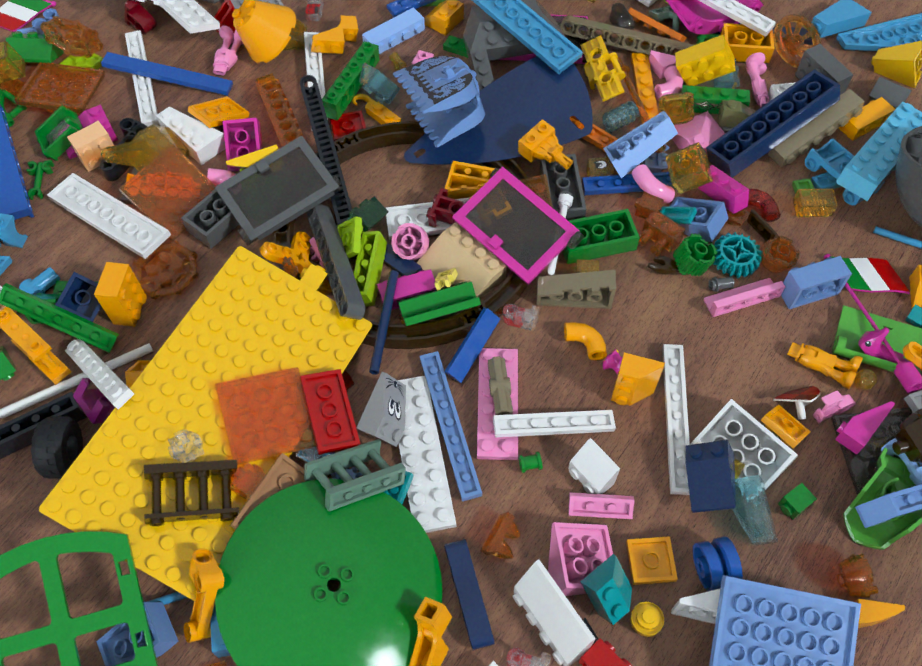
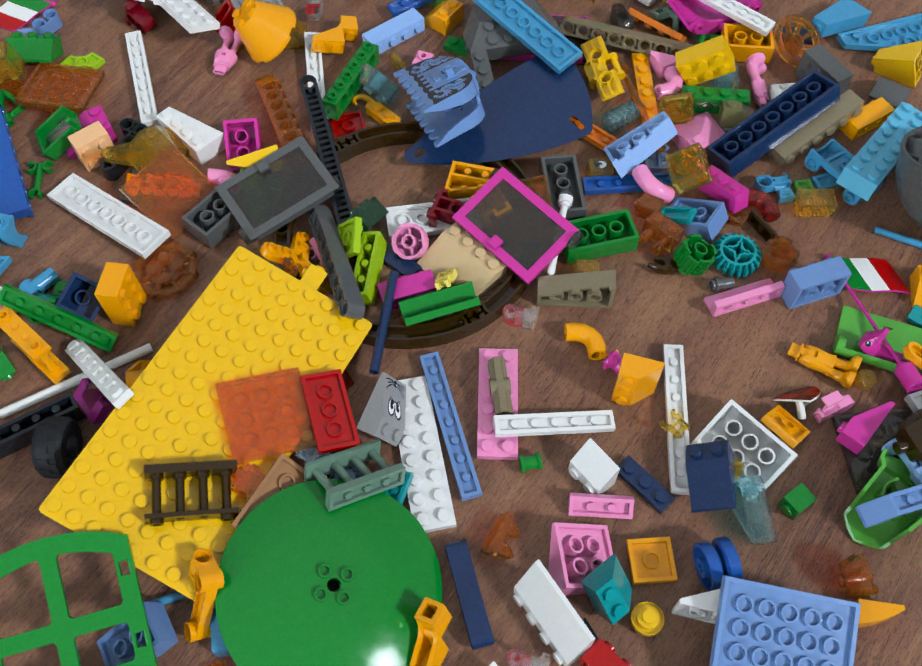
clear orange plate [40,16,103,58] -> none
blue tile [101,52,233,96] -> none
clear brick [168,429,205,463] -> none
light orange tile [188,96,250,128] -> none
blue tile [444,308,500,383] -> none
light orange brick [518,119,573,170] -> none
none -> dark blue plate [617,455,675,514]
none -> clear yellow piece [659,409,690,438]
none -> dark azure piece [754,173,795,204]

